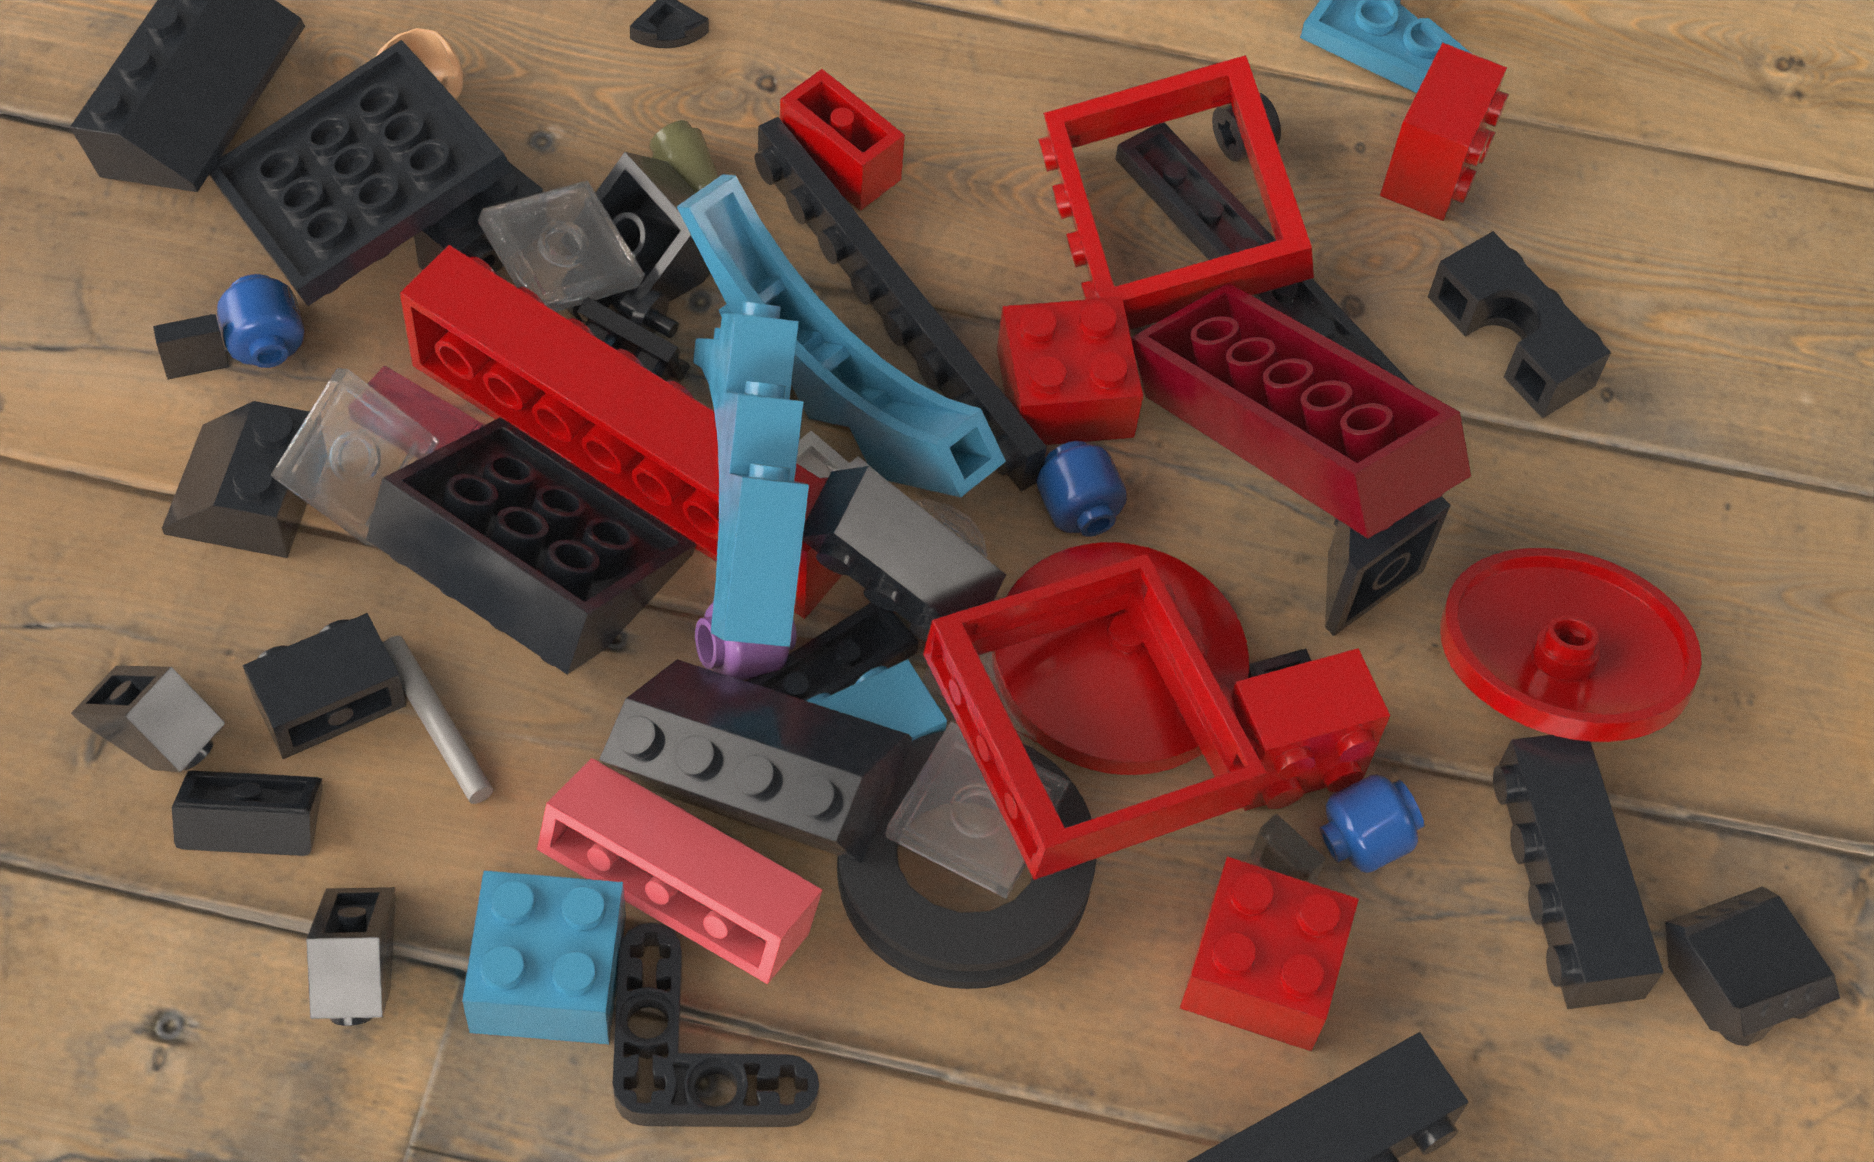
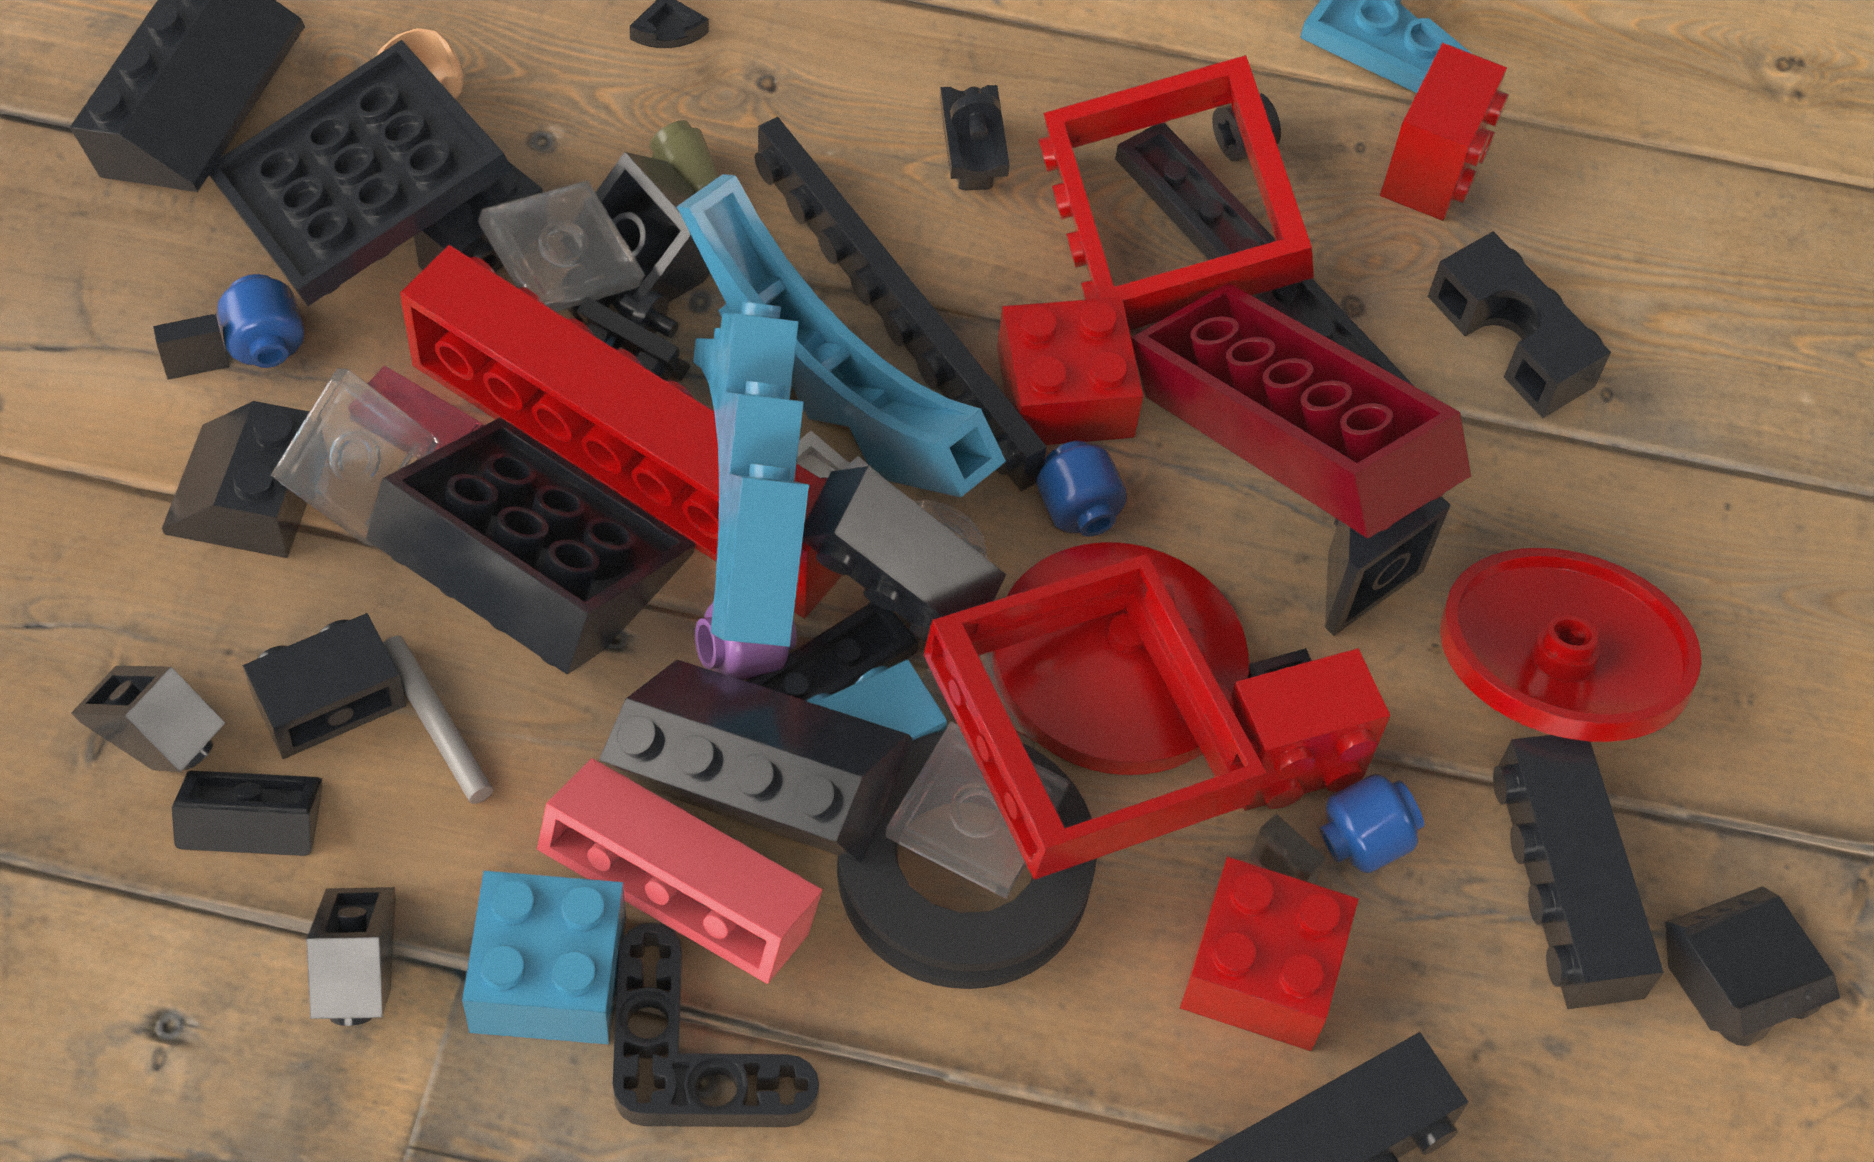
red brick [780,69,905,211] -> none
none -> black hips [939,85,1010,191]

